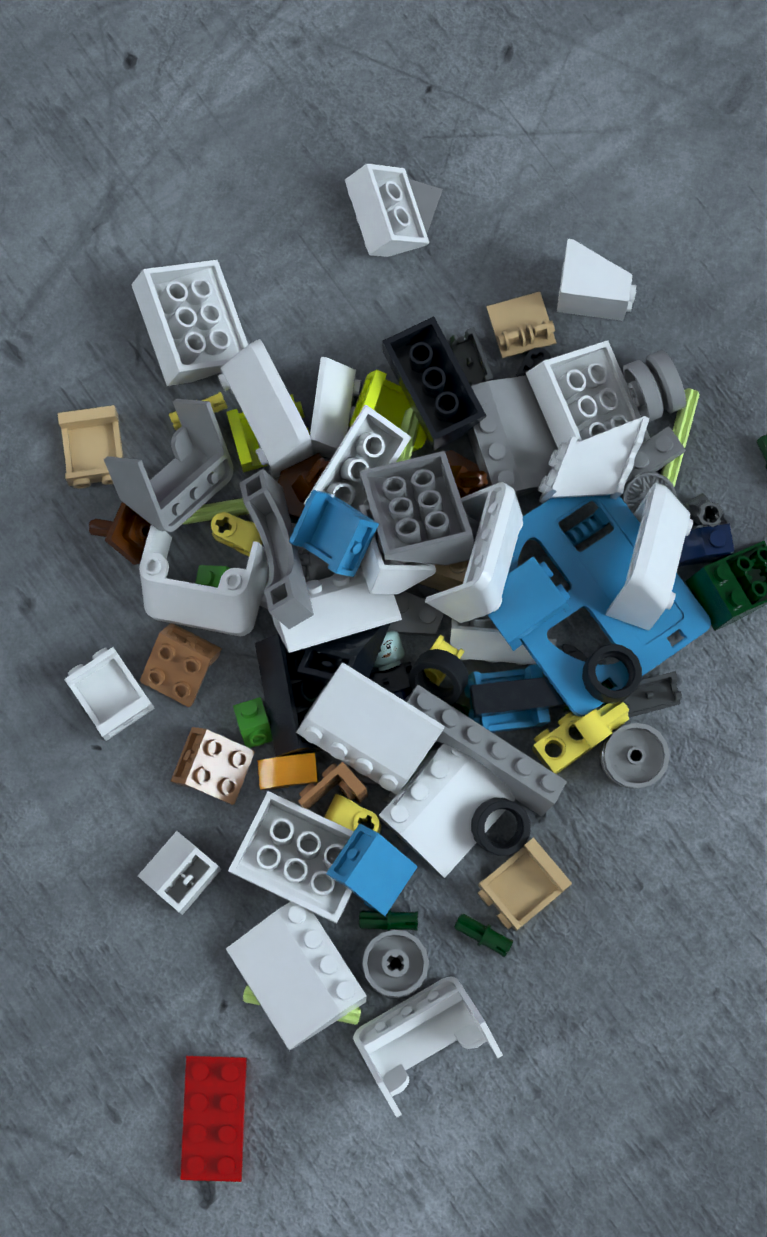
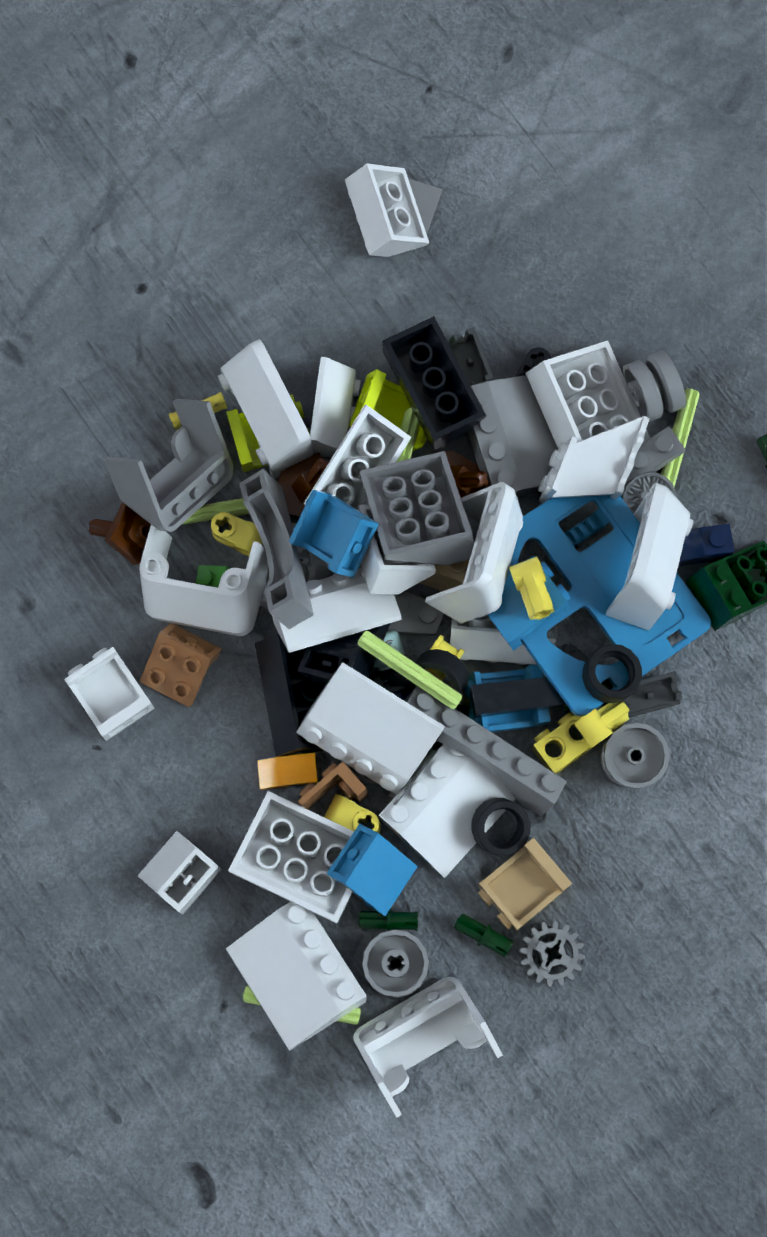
tan panel [58,405,123,489] -> none
white slope [132,260,248,386] -> none
bracket [171,727,255,805] -> none
red plate [180,1056,247,1182] -> none
bright green bracket [233,697,273,748] -> none
tan hinge [486,292,557,359] -> none
white slope [557,239,636,321] -> none
dark grey piece [684,493,723,530] -> none
none -> yellowish green axle [357,631,462,709]
none -> light yellow piece [509,556,555,620]
none -> light grey gear [519,921,585,987]

